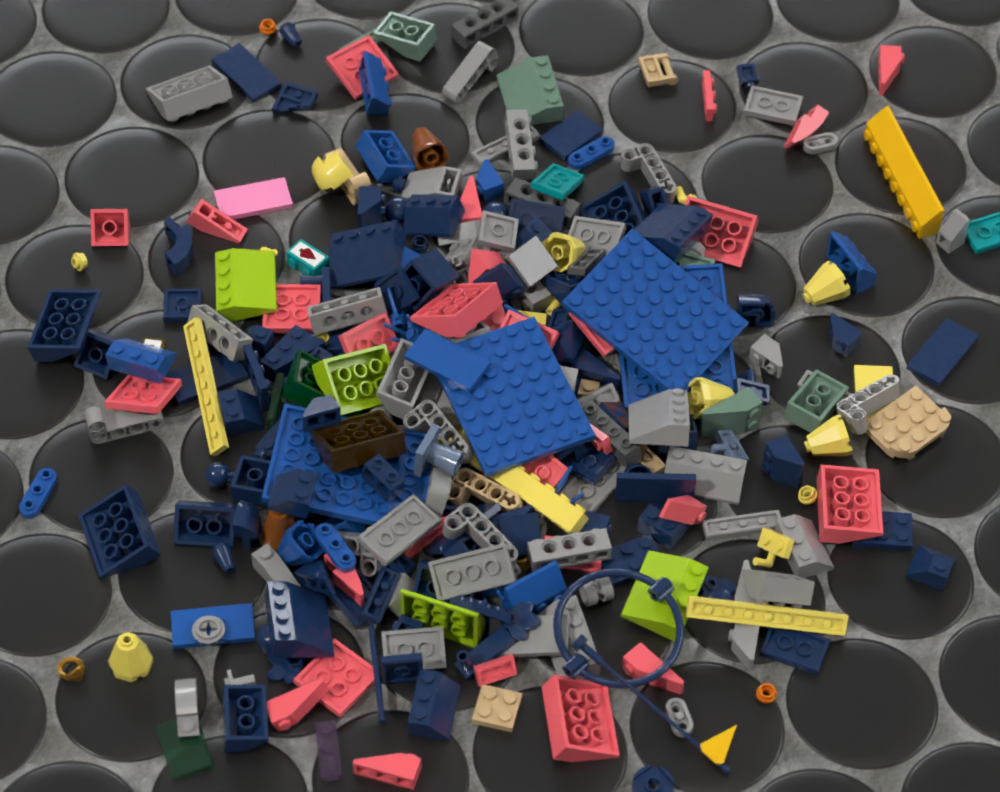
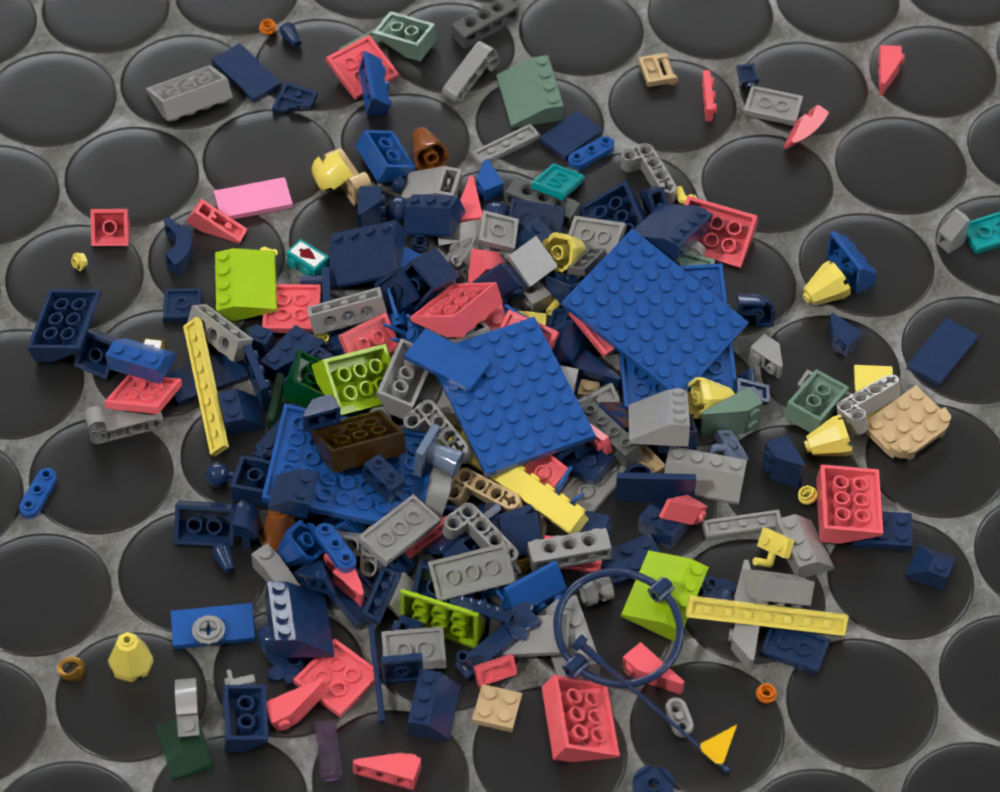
dark blue slope [78,484,161,579] -> none
light grey brick [504,109,538,180] -> none
light grey plate [803,132,838,154] -> none
yellow slope [863,106,944,239] -> none

